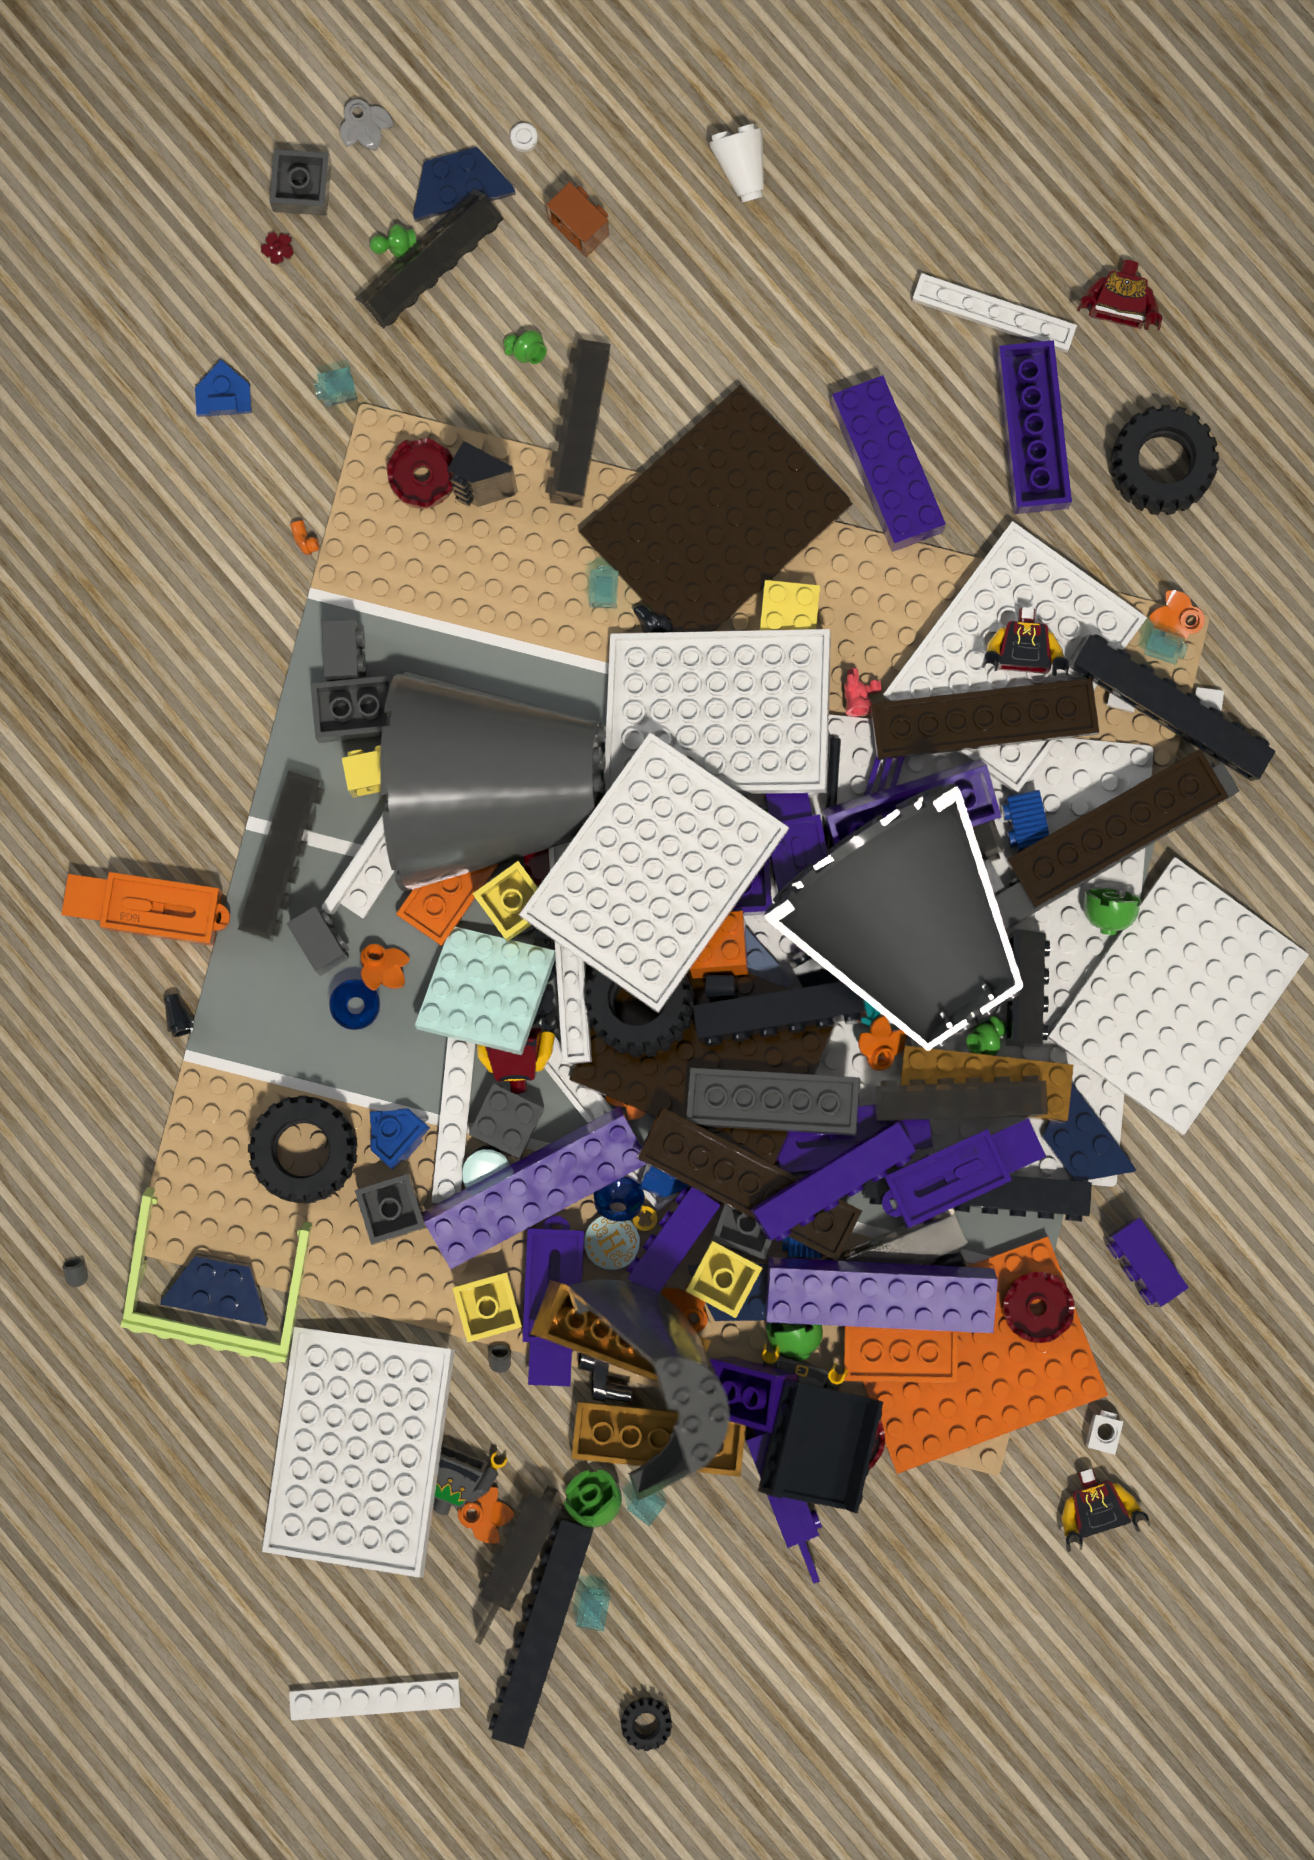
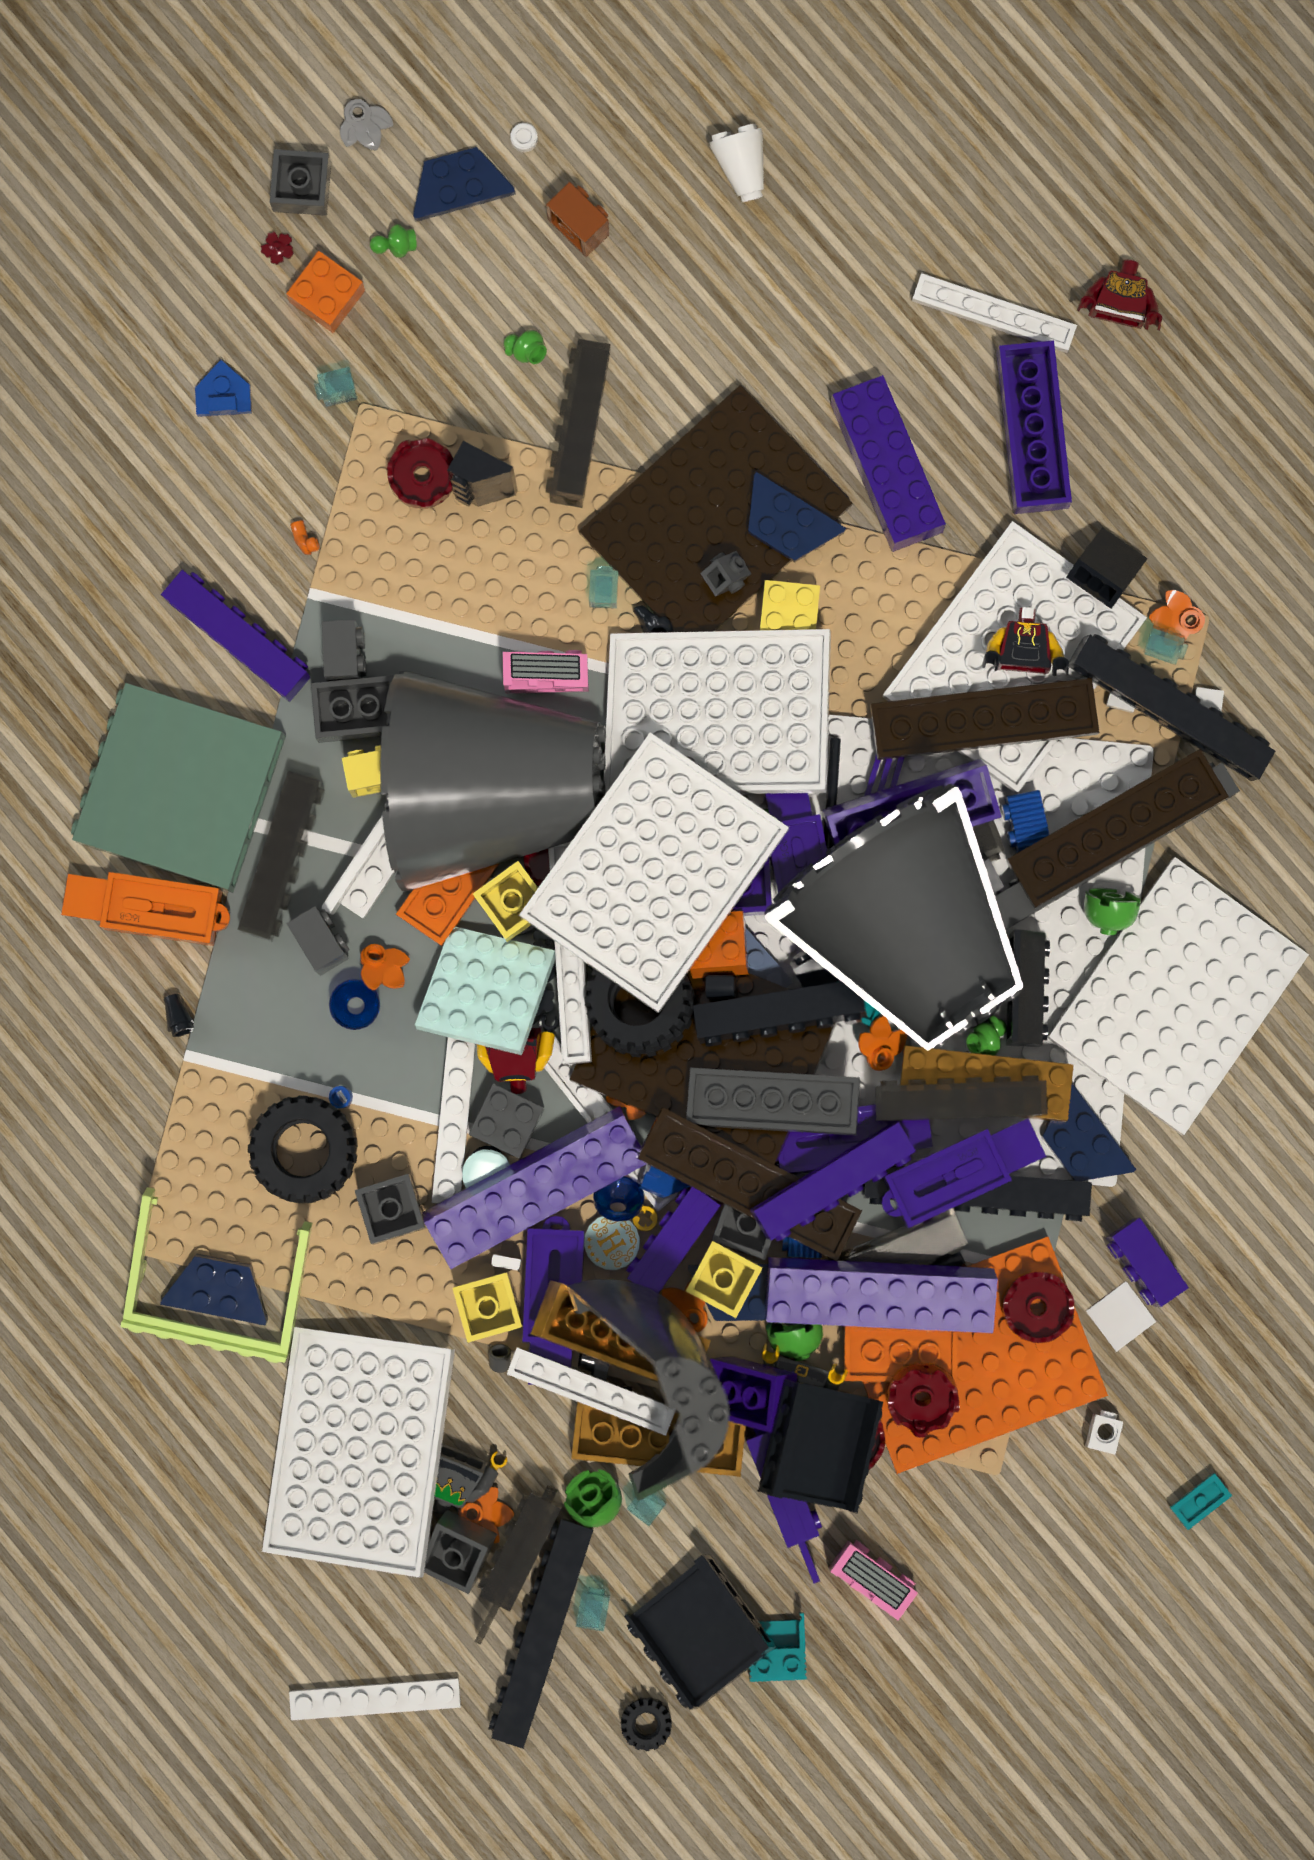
dark grey piece [62,1259,88,1287] -> none
clear smoke brick [355,189,503,329] -> none
blue plate [370,1108,430,1170] -> none
coral piece [844,668,882,717] -> none
torso [1061,1468,1151,1552] -> none
black tyre [1110,405,1219,515] -> none
none -> sand green brick [71,683,286,893]
none -> dark purple brick [161,570,311,702]
none -> orange brick [286,251,365,333]
none -> blue hinge [329,1086,353,1109]
none -> dark grey brick [424,1510,497,1594]
none -> white tile [491,1255,522,1270]
none -> wedge [503,650,589,694]
none -> white plate [507,1348,676,1435]
none -> black panel [625,1554,776,1710]
none -> dark grey brick [700,551,751,596]
none -> dark blue wing [748,472,846,563]
none -> teal piece [749,1612,807,1682]
none -> wedge [828,1540,918,1620]
none -> dark red plate [887,1363,959,1438]
none -> black brick [1066,527,1148,609]
none -> white sticker [1086,1281,1156,1352]
none -> teal plate [1169,1473,1232,1530]

